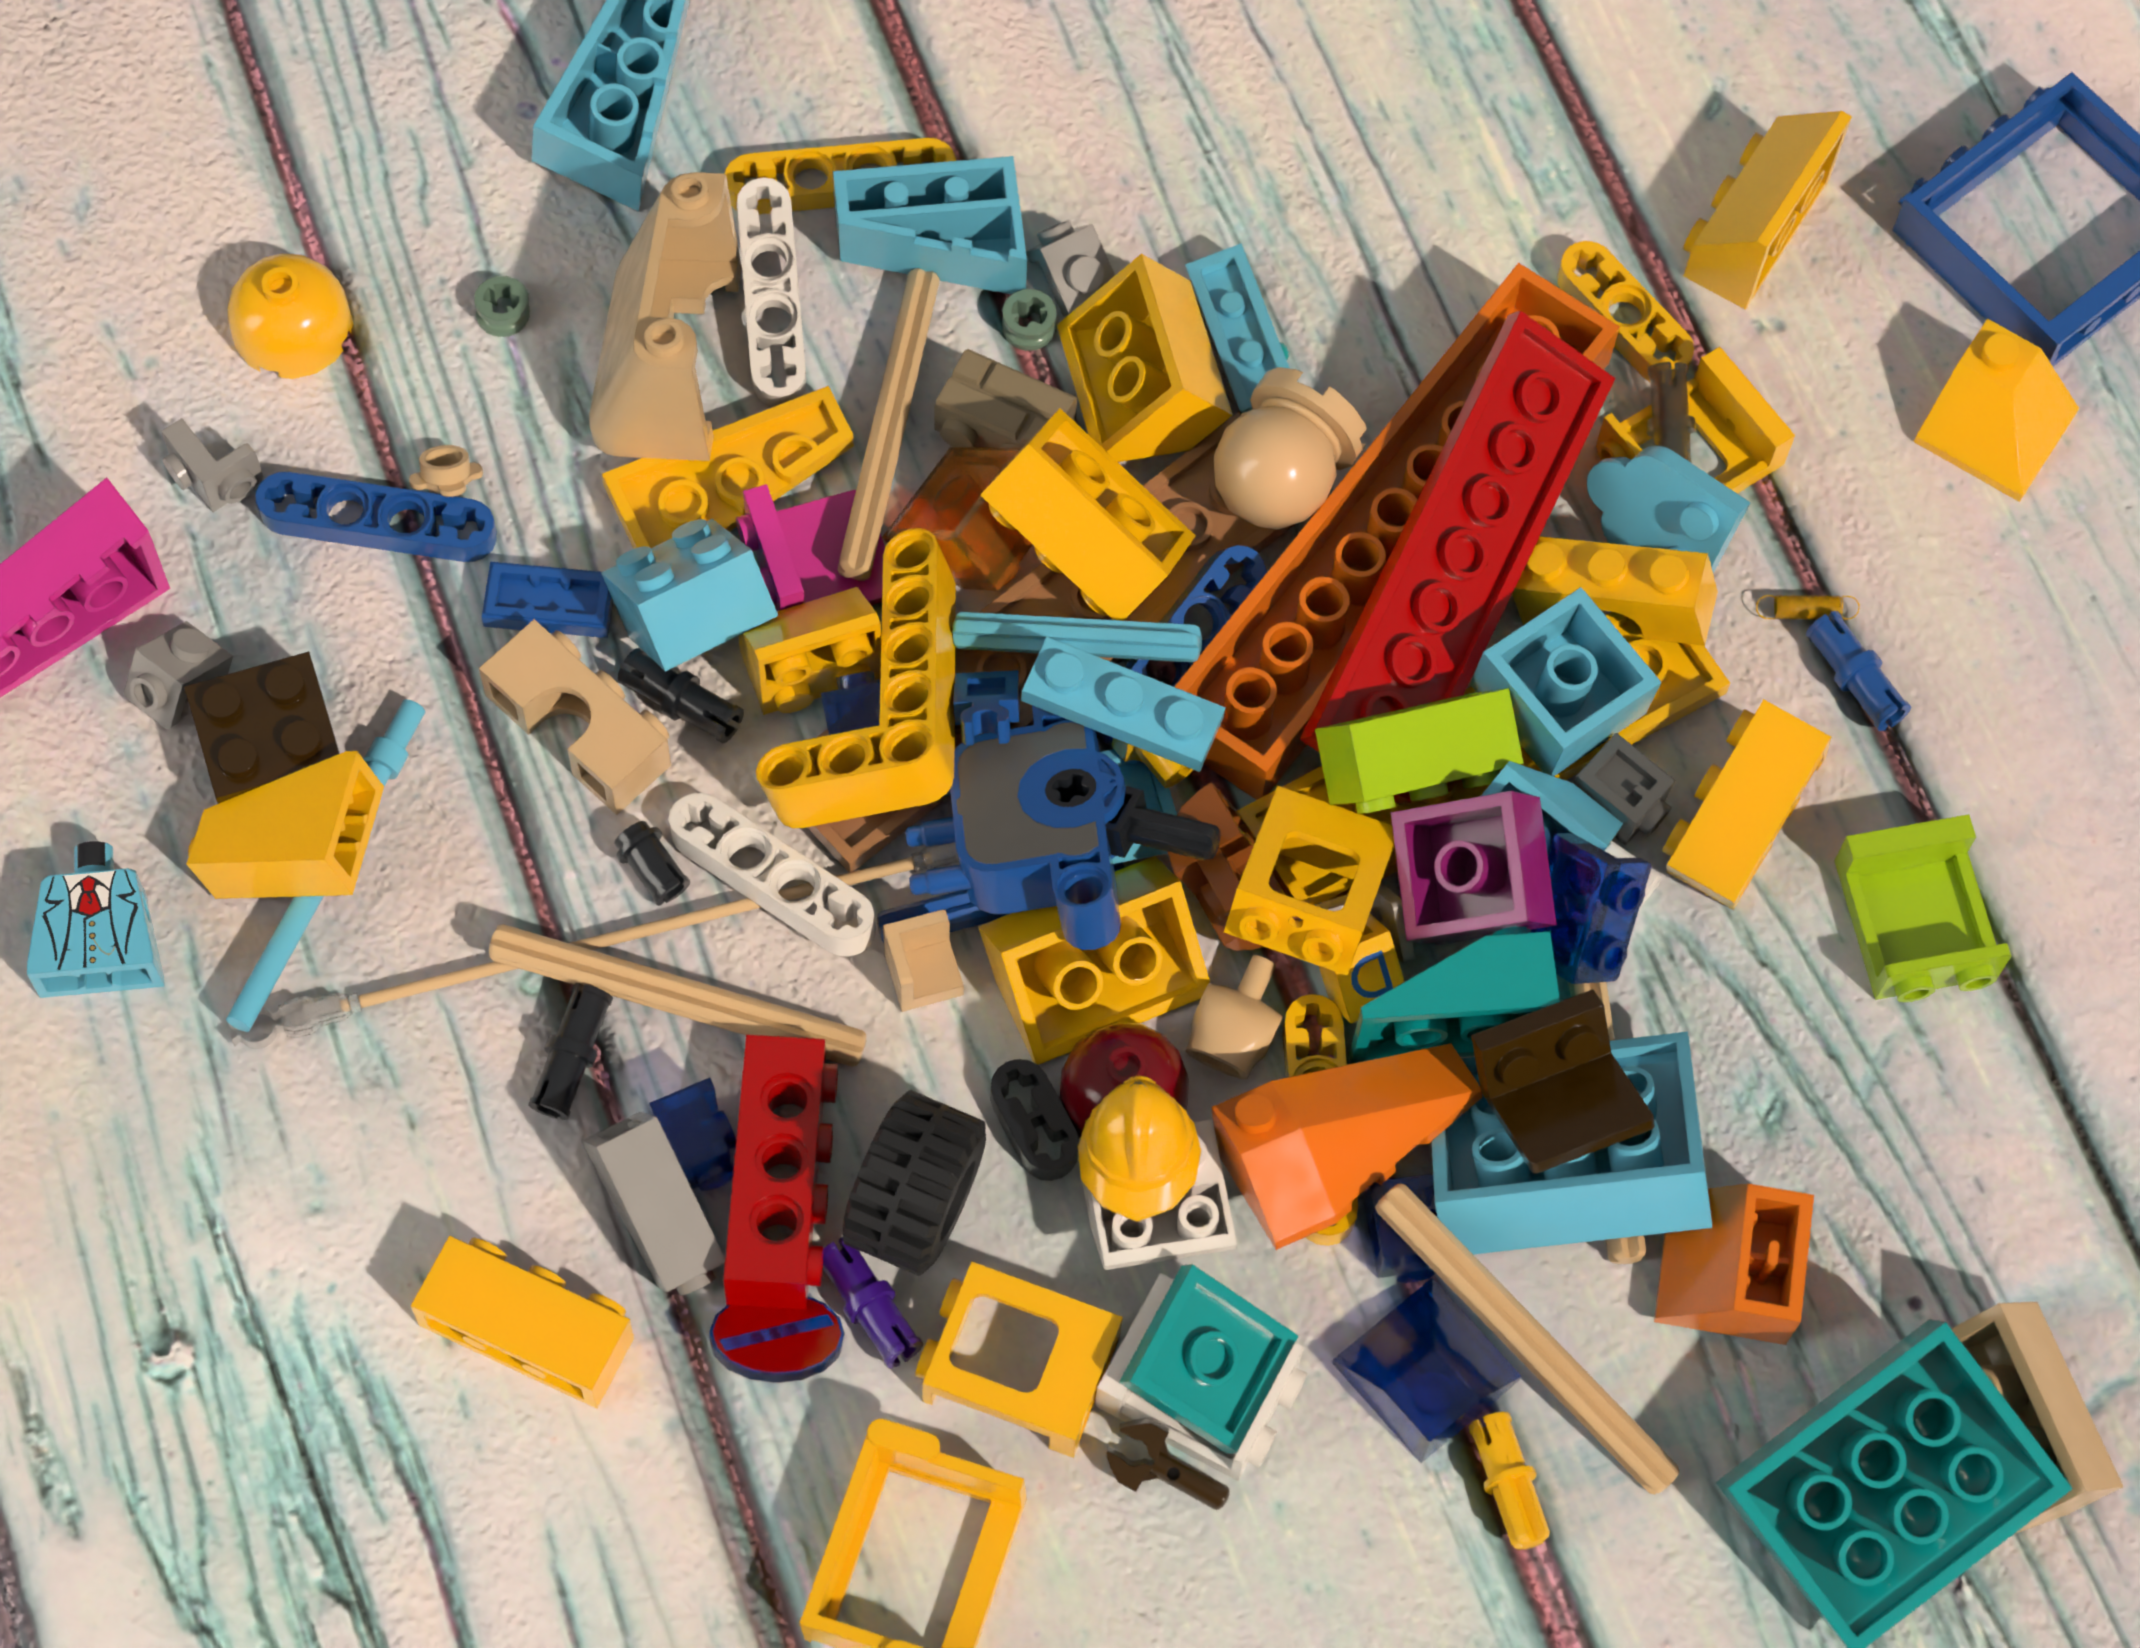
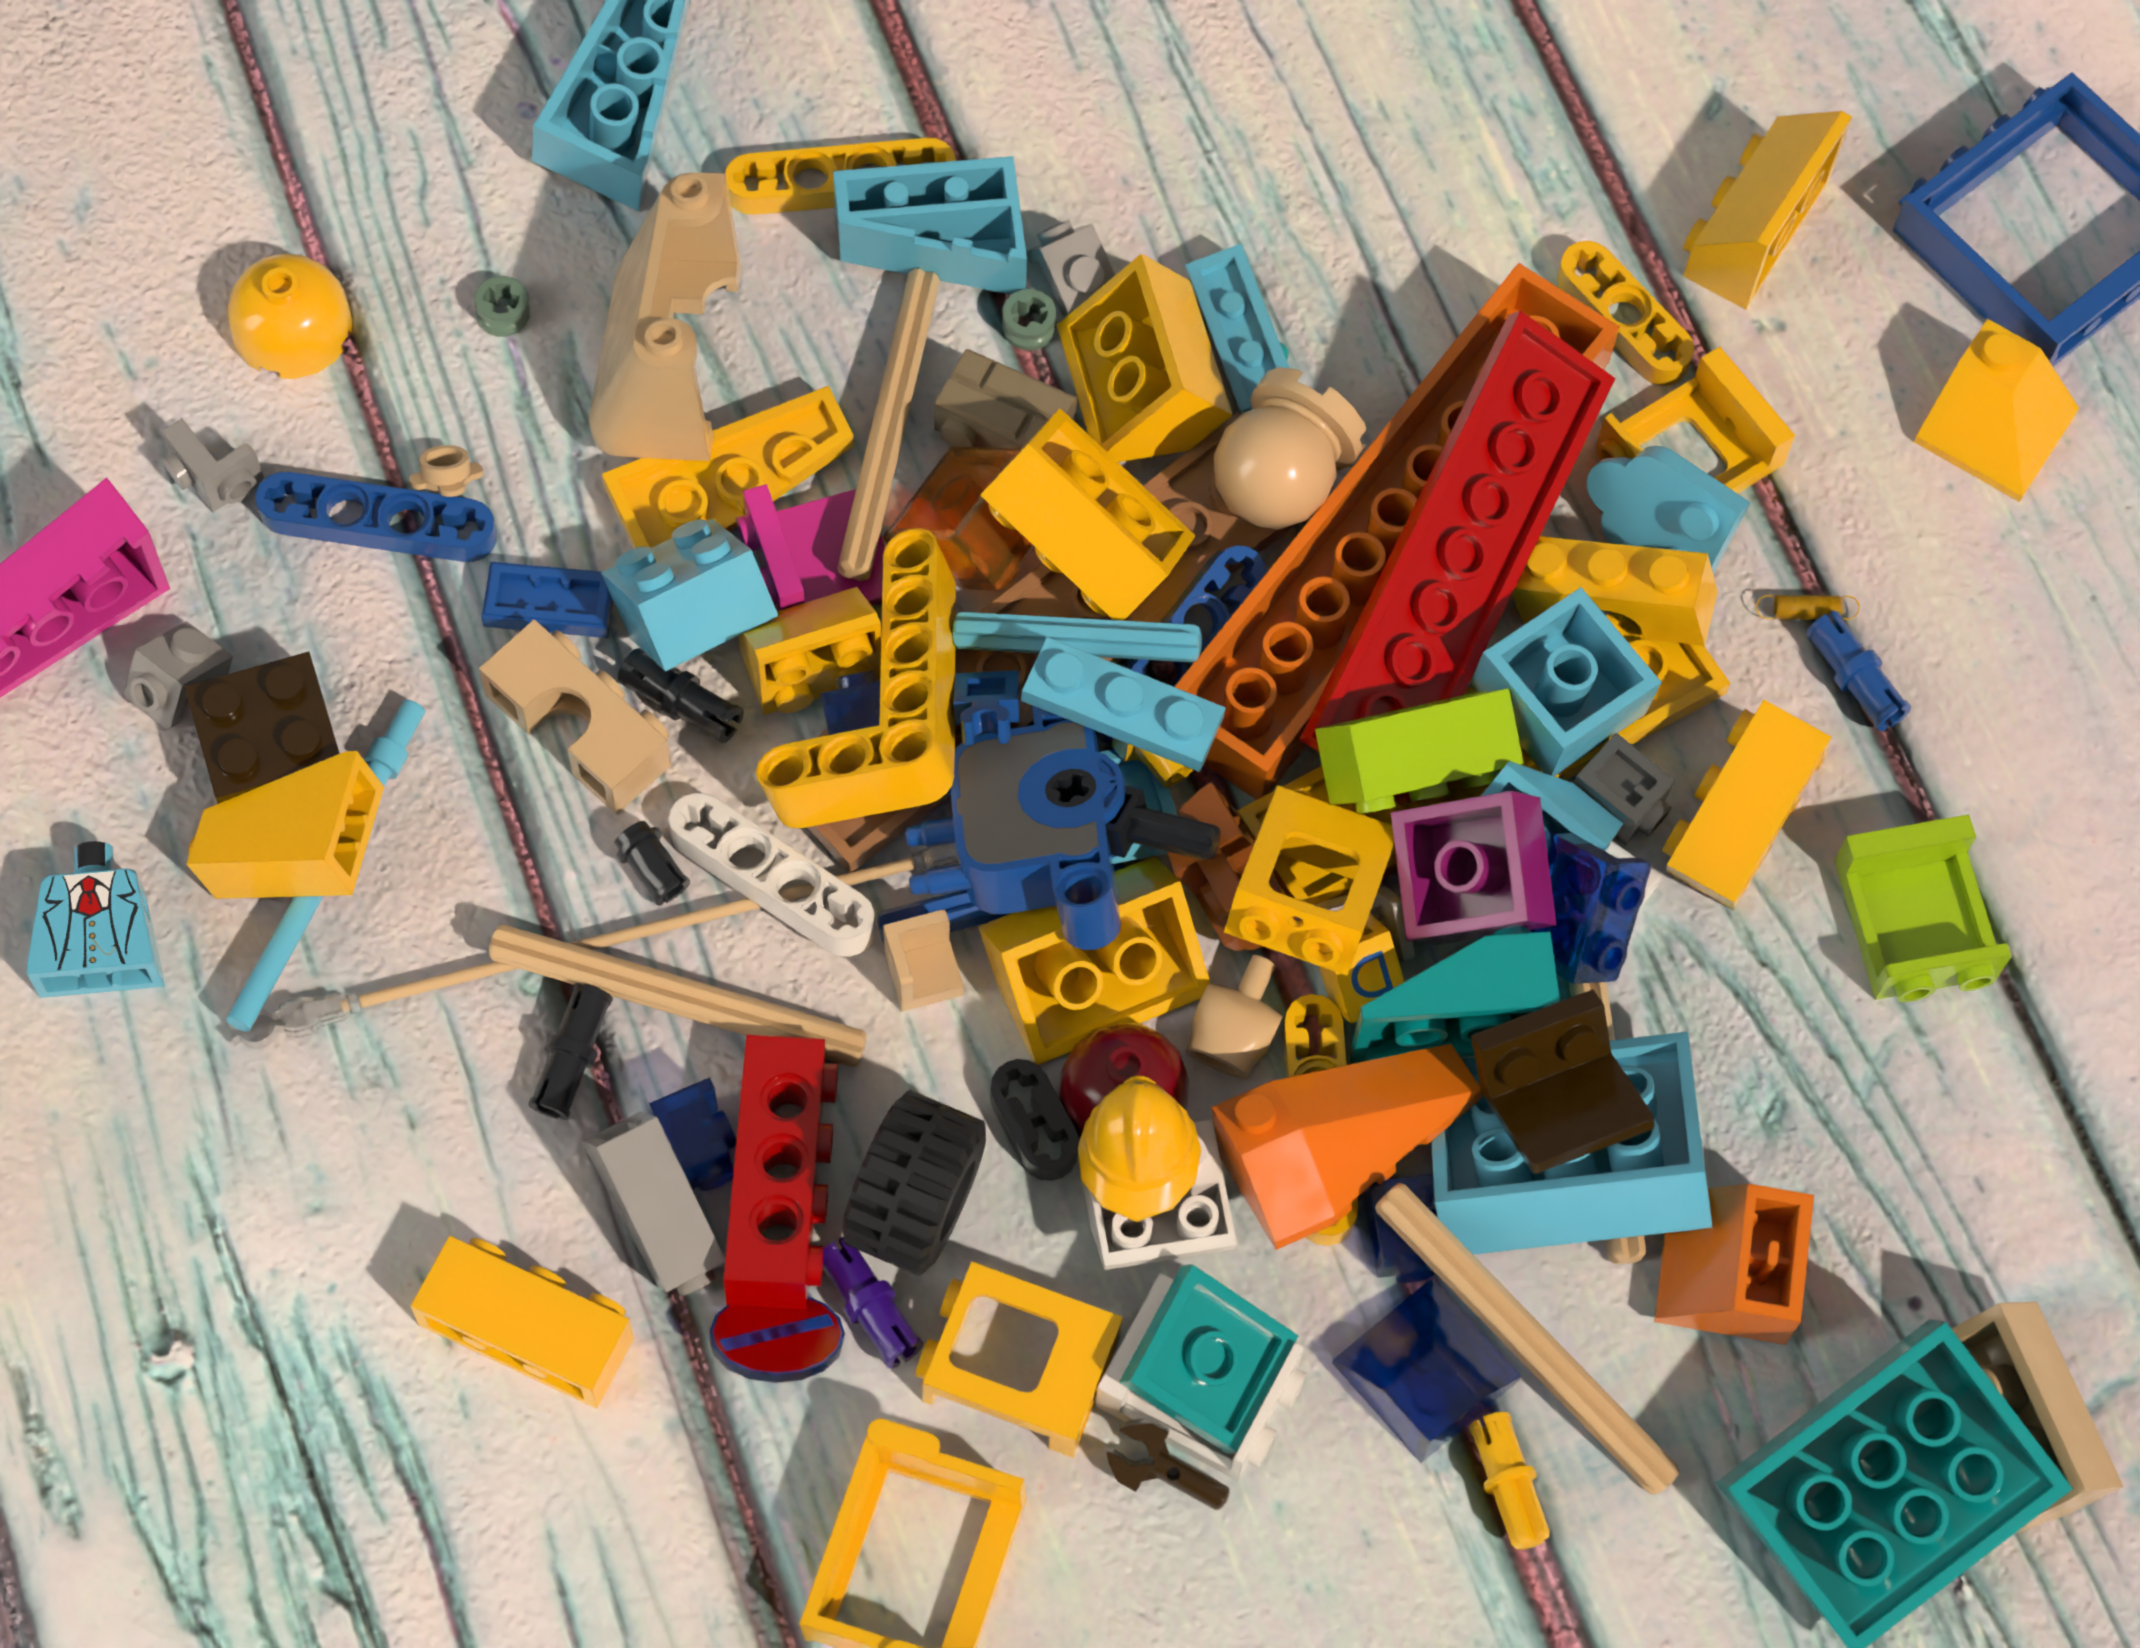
white beam [737,178,806,407] -> none
clear smoke pin [1646,362,1696,463] -> none

